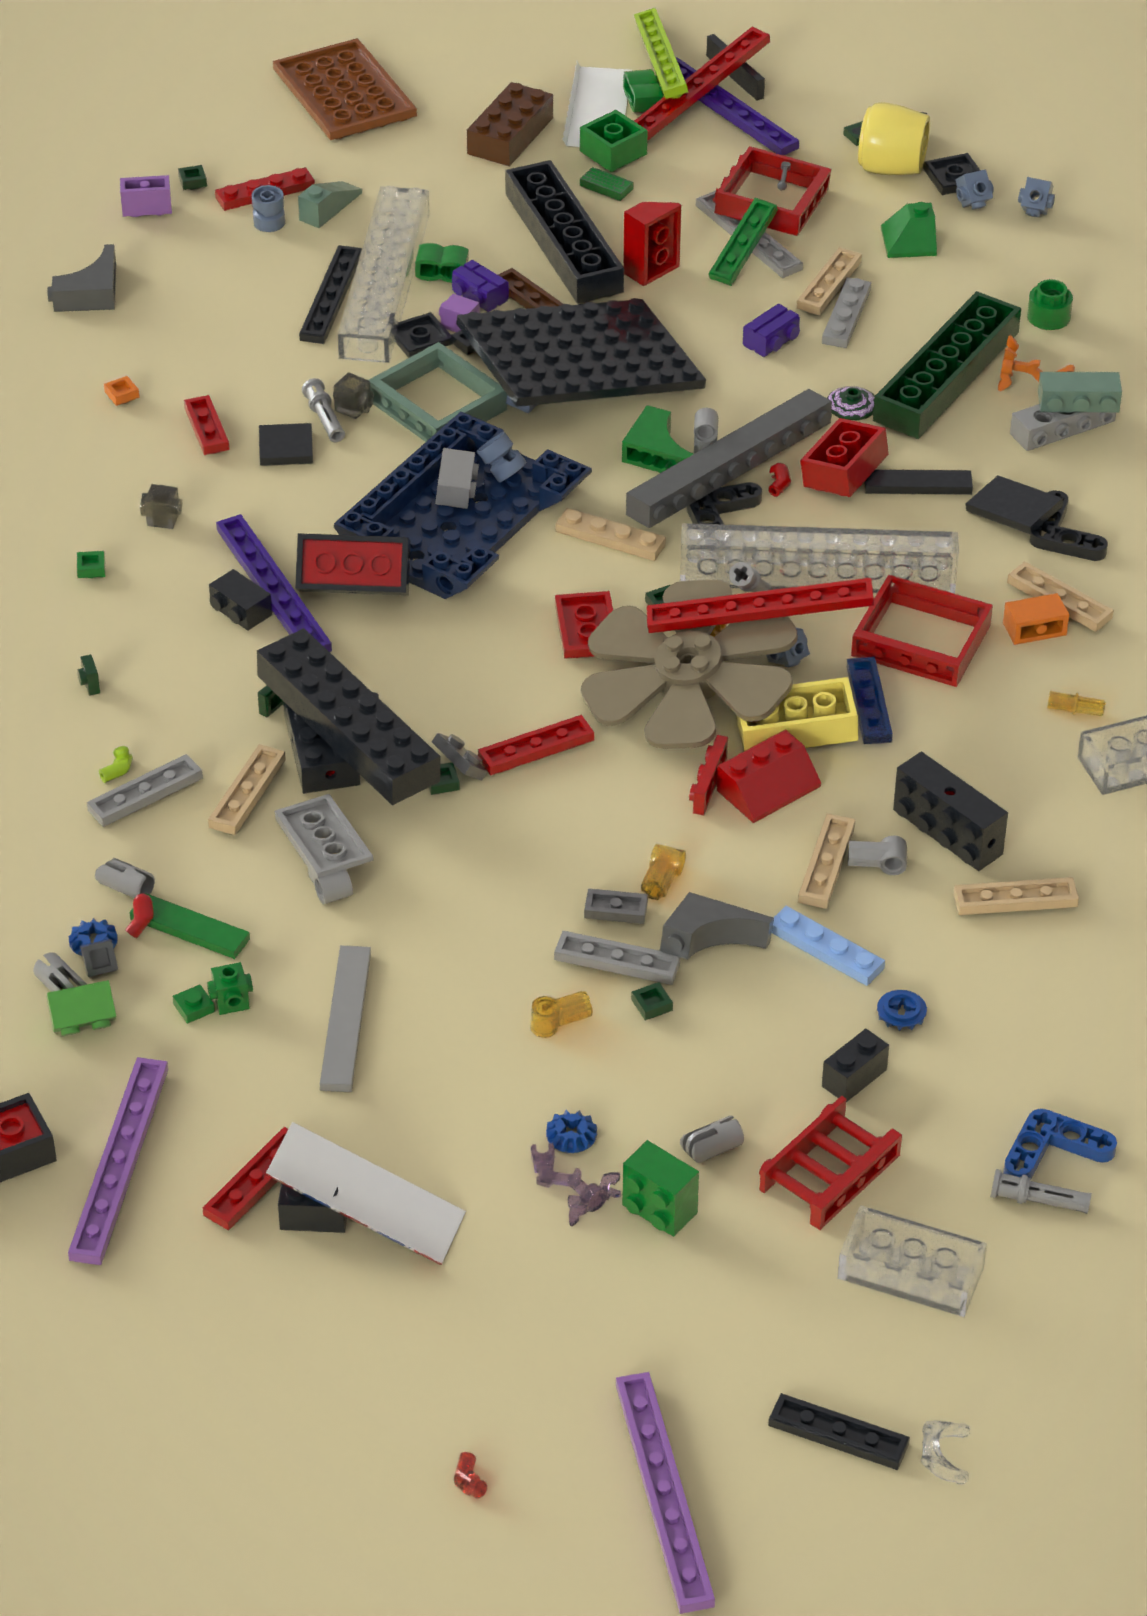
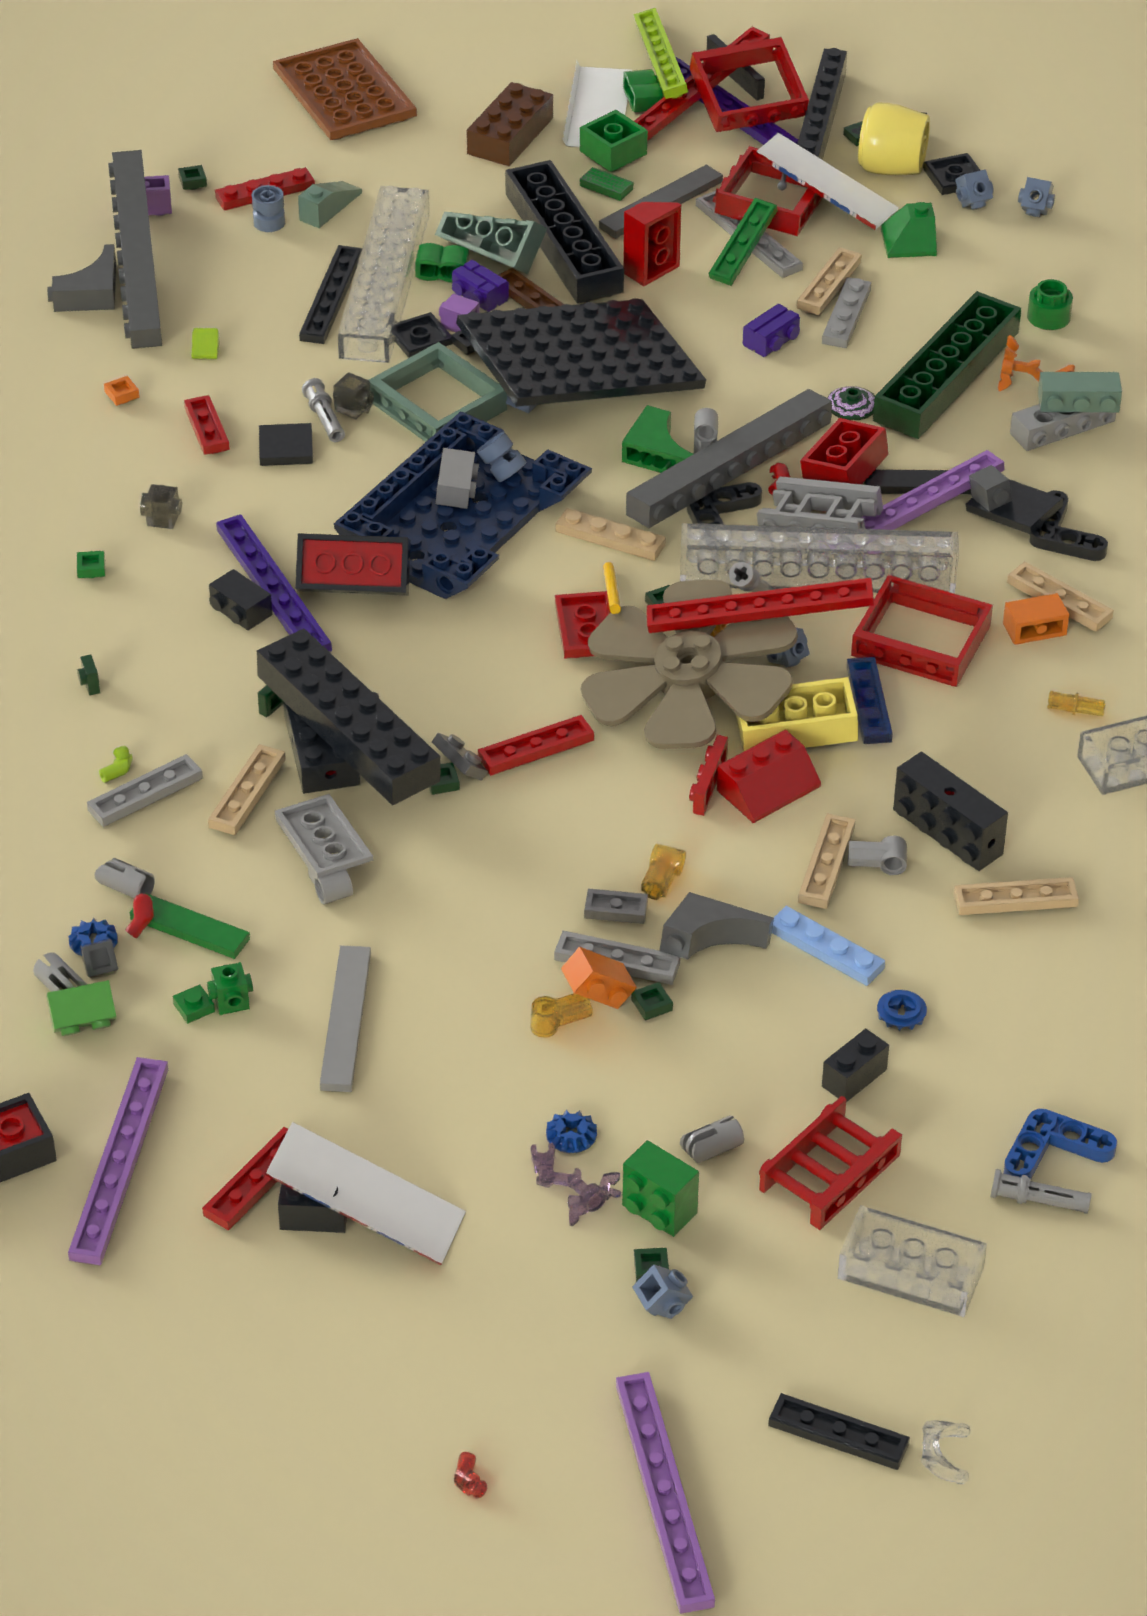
none -> dark grey brick [108,150,162,349]
none -> lime slope [191,328,219,359]
none -> sand green wedge [435,212,547,274]
none -> orange brick [561,946,637,1009]
none -> dark grey tile [599,164,723,239]
none -> yellow bar [603,562,621,614]
none -> sand blue brick [632,1265,693,1319]
none -> dark green plate [634,1248,669,1282]
none -> red window [689,37,809,132]
none -> white sticker [753,133,899,230]
none -> light grey fence [756,476,883,545]
none -> black brick [797,48,847,160]
none -> medium lavender plate [818,450,1005,561]
none -> dark grey brick [969,465,1012,512]

